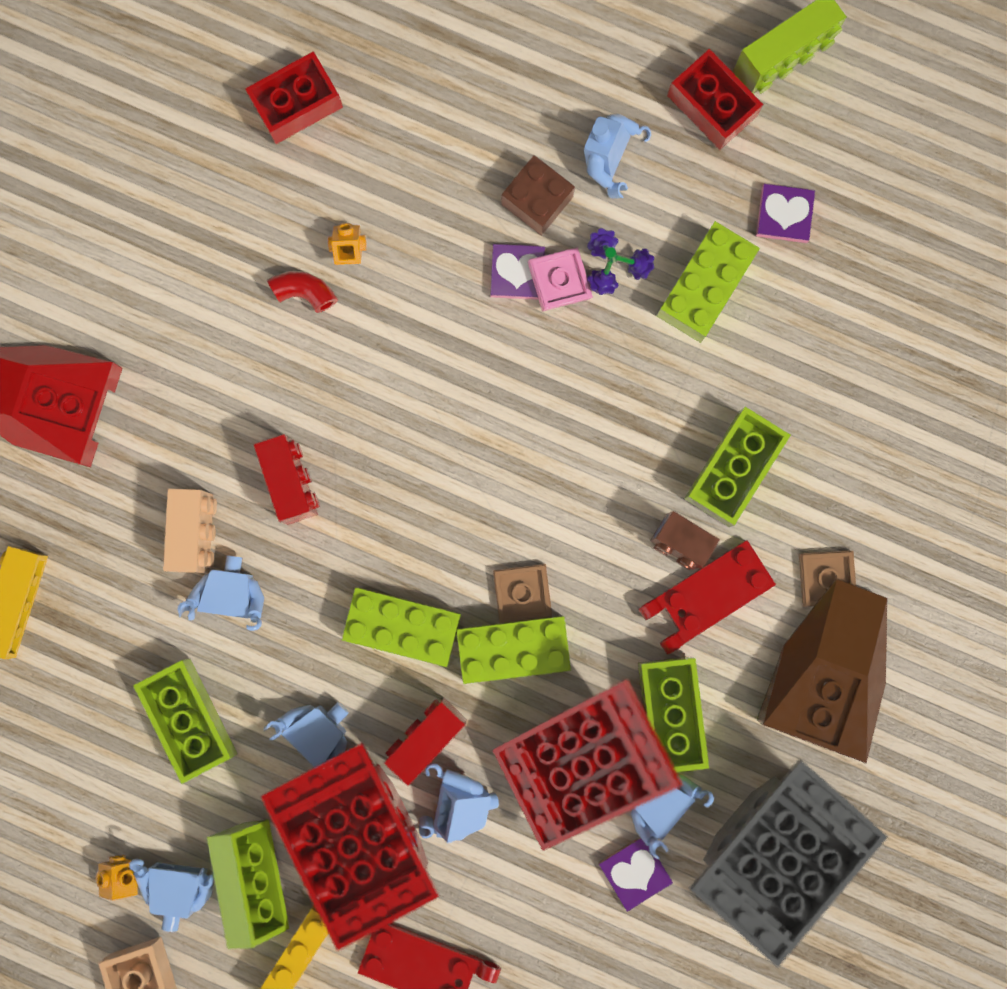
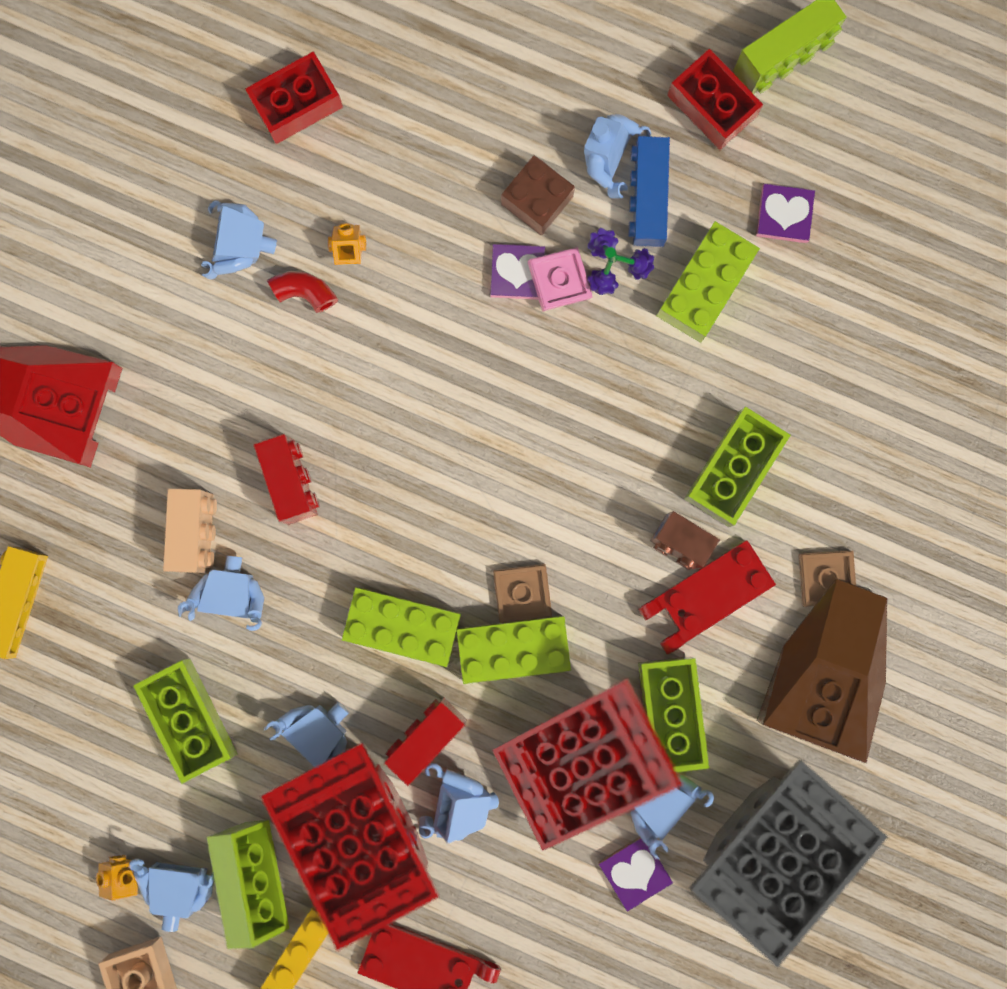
none -> light blue torso [201,200,277,280]
none -> blue brick [628,136,670,247]

